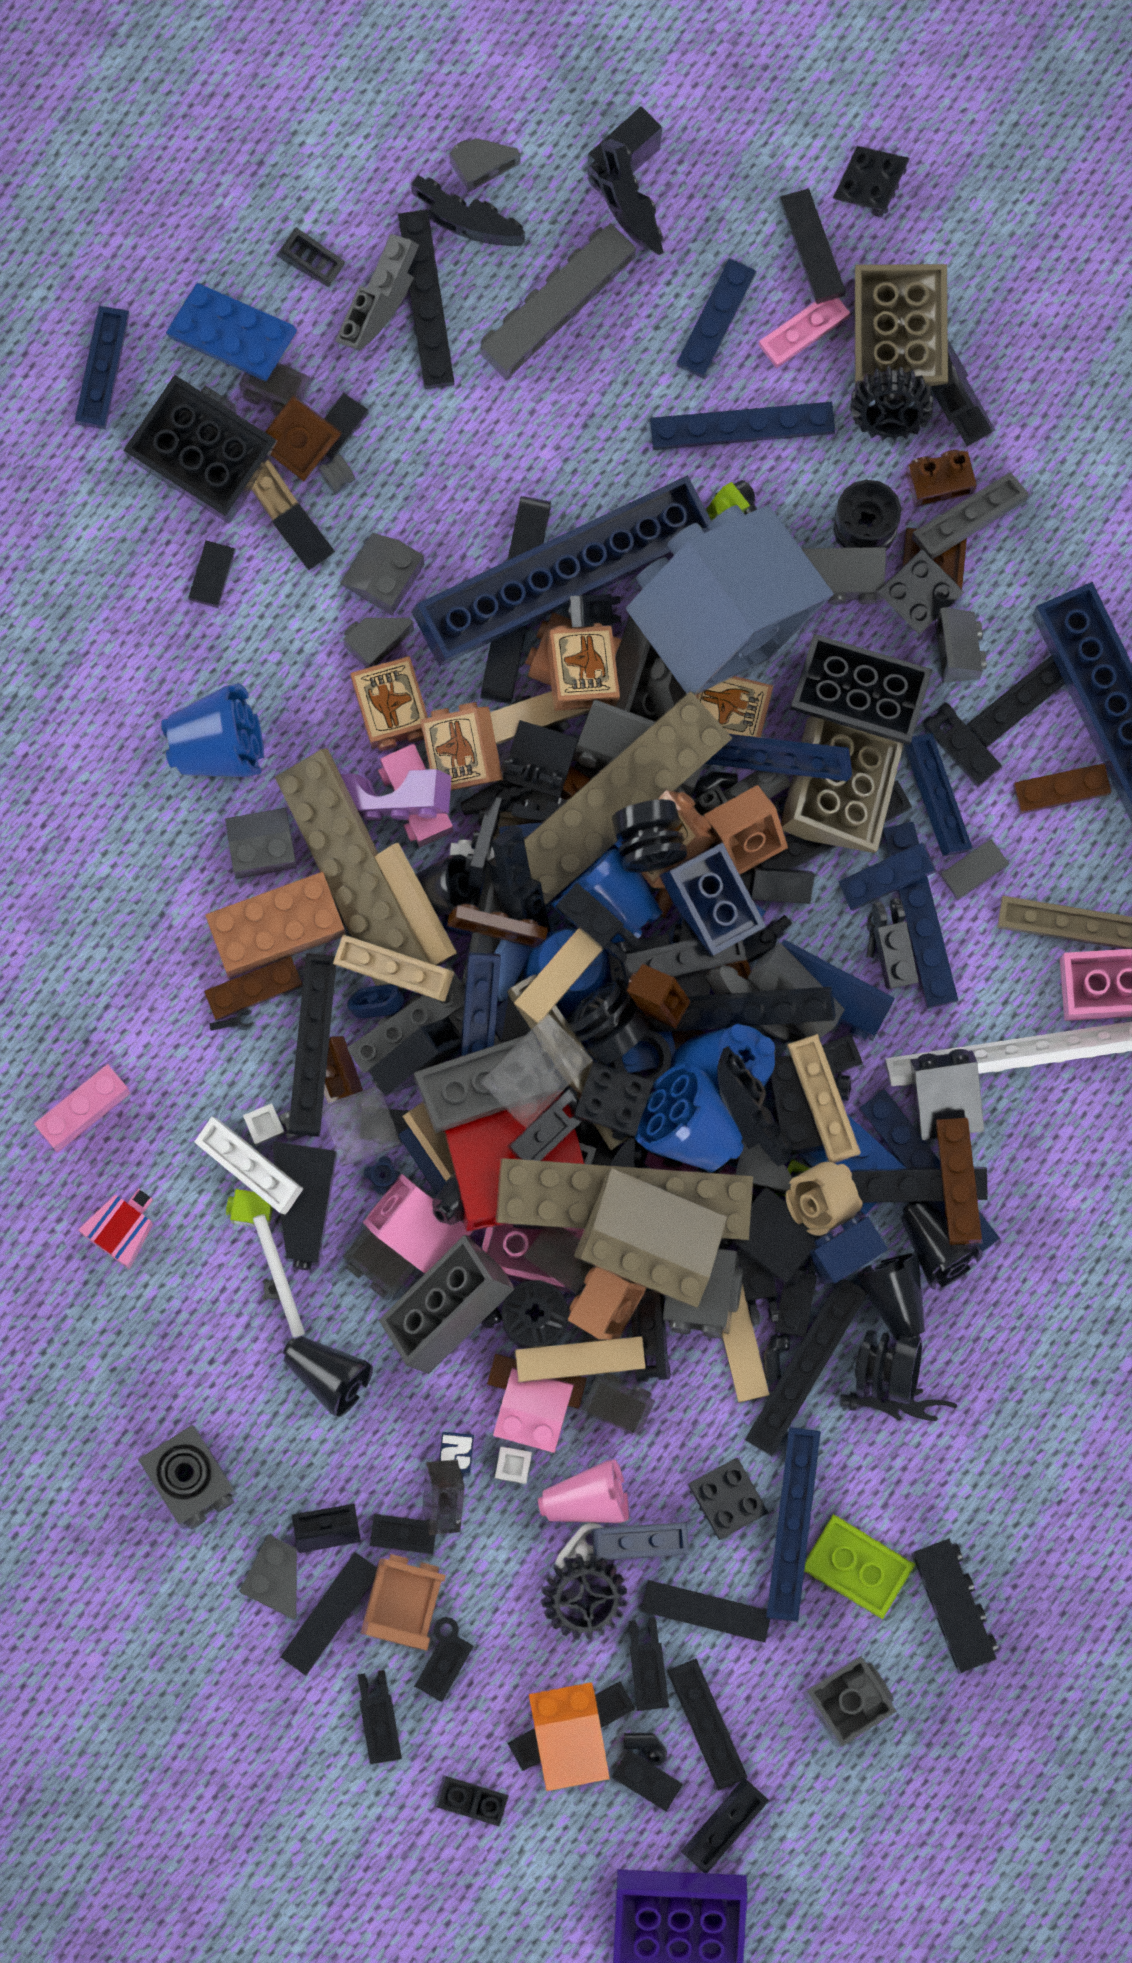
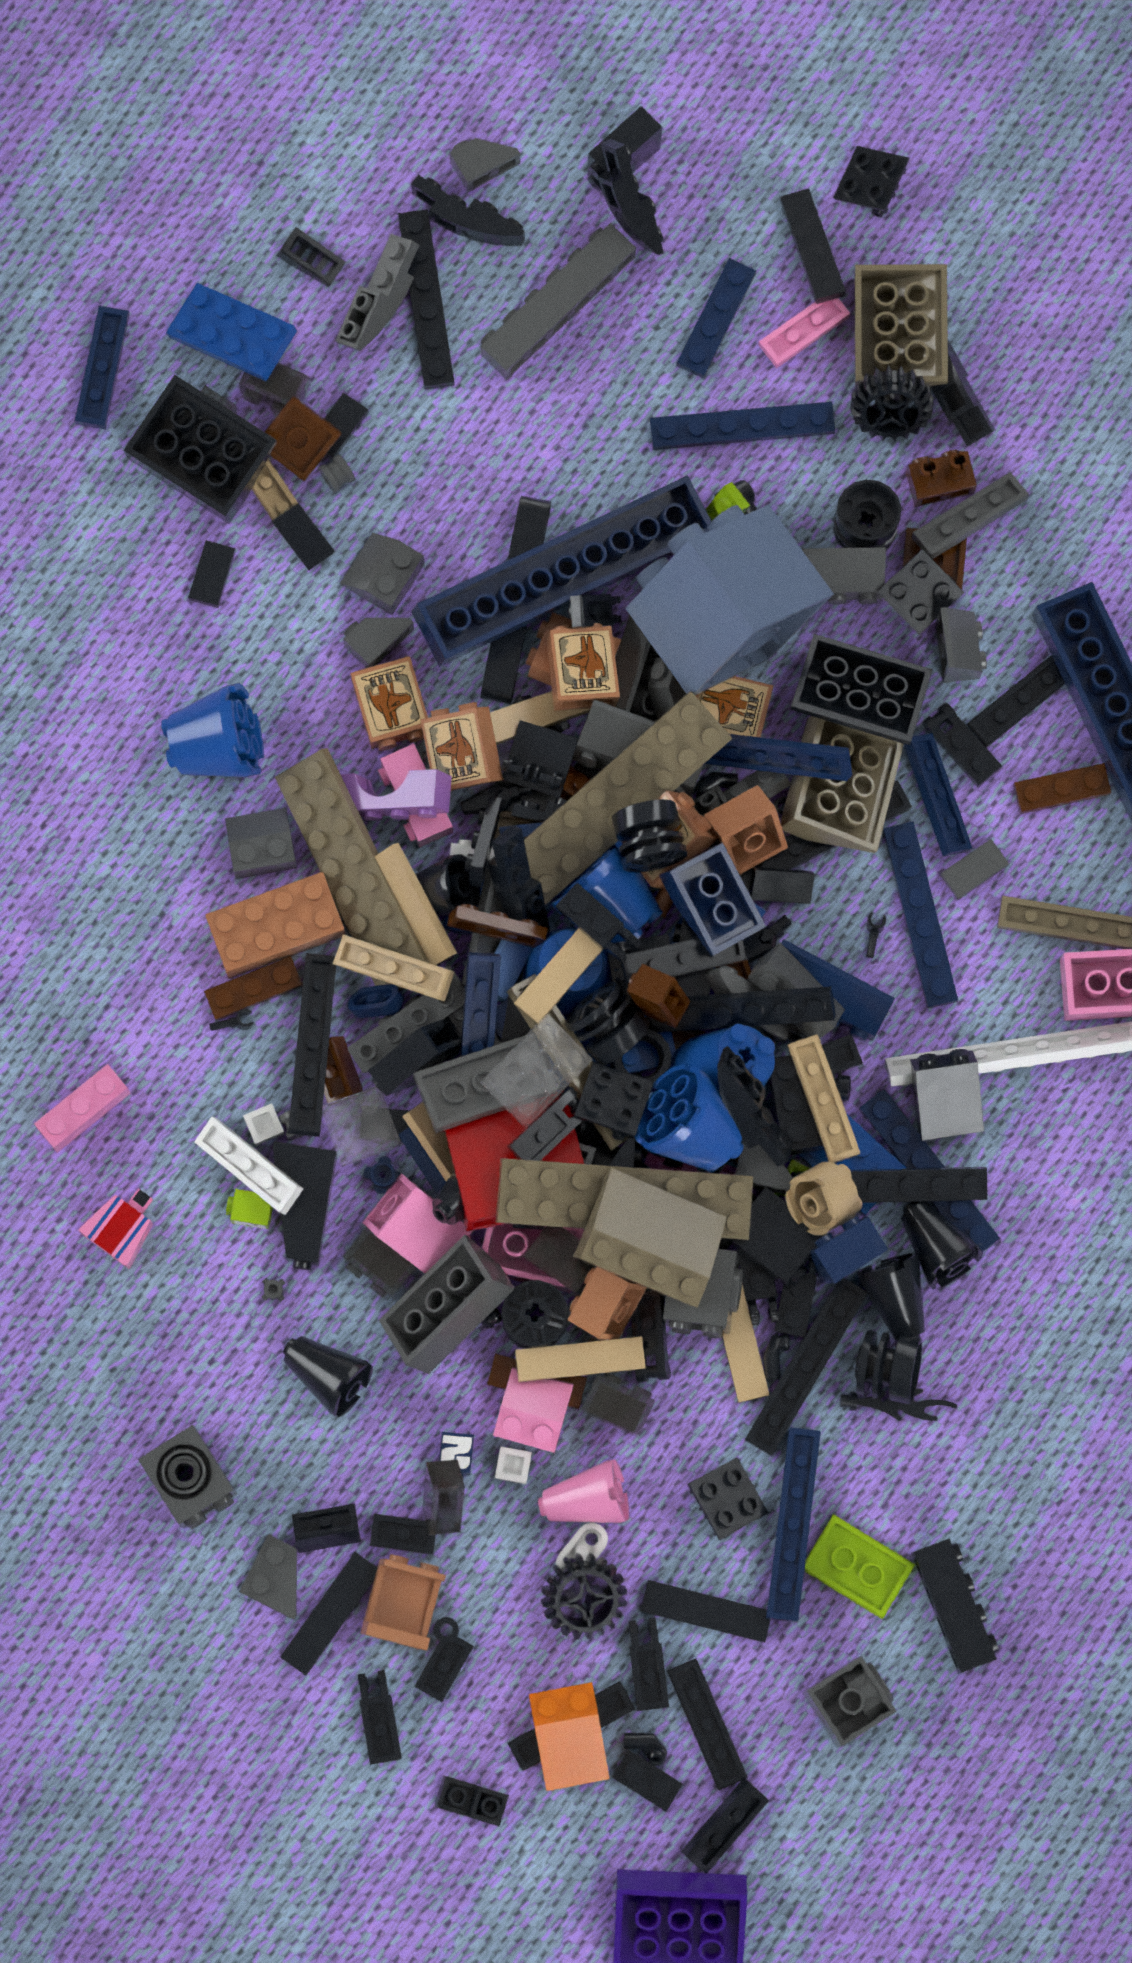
white bar [253,1214,305,1337] -> none
dark blue tile [592,1522,689,1561] -> none
dark blue plate [838,842,937,911] -> none
black hinge [872,898,919,989] -> none
reddish brown plate [936,1118,982,1245] -> none

